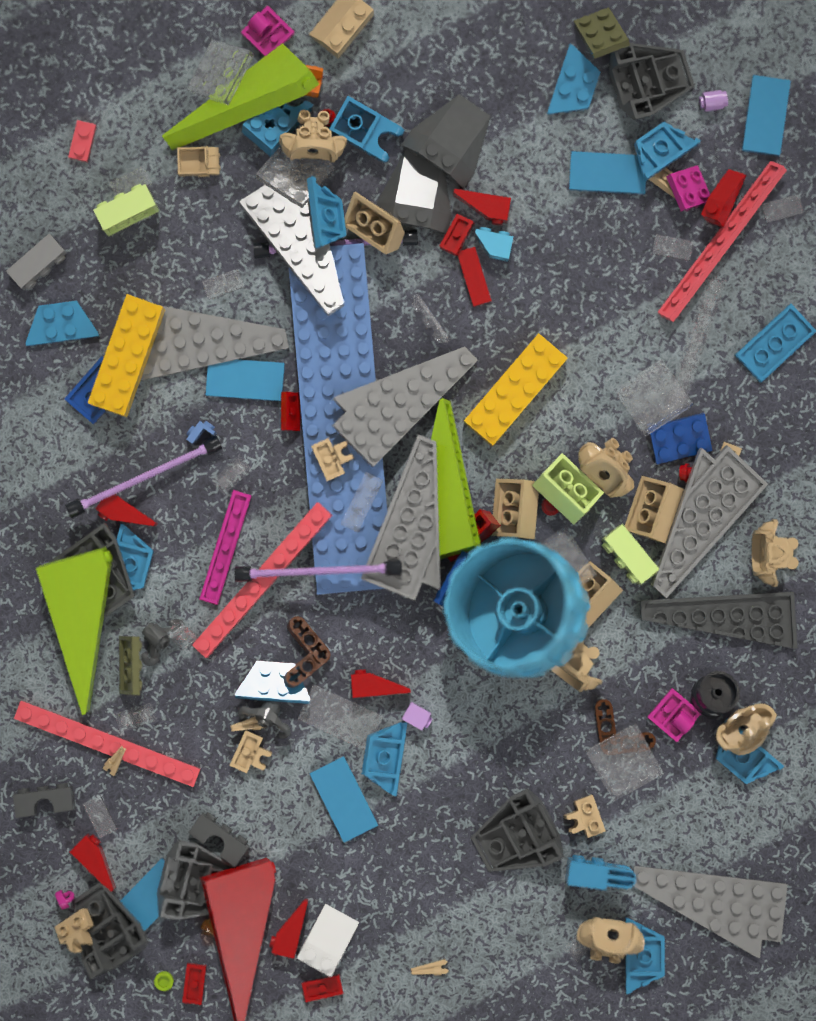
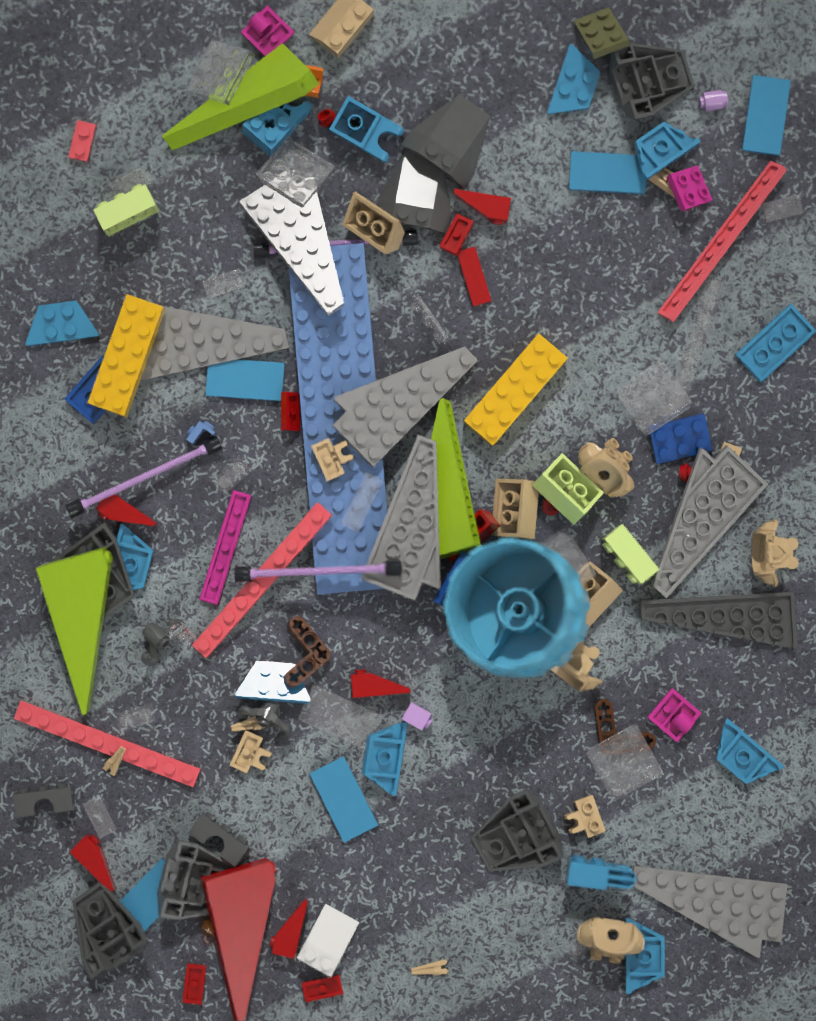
light grey brick [6,234,67,290] -> none
dark pink tile [55,890,75,910] -> none
tan plate [55,908,94,953] -> none
olive plate [119,636,142,695] -> none
lime tile [154,971,174,991] -> none
tan piece [177,146,220,177] -> none
tan piece [279,110,347,163] -> none
dark azure wing [307,176,347,248] -> none
medium azure slope [475,227,514,261] -> none
tan slope [625,476,684,544] -> none
clear plate [652,234,693,261] -> none
black wheel [691,671,740,717] -> none
red slope [701,169,746,228] -> none
tan piece [716,704,777,755] -> none

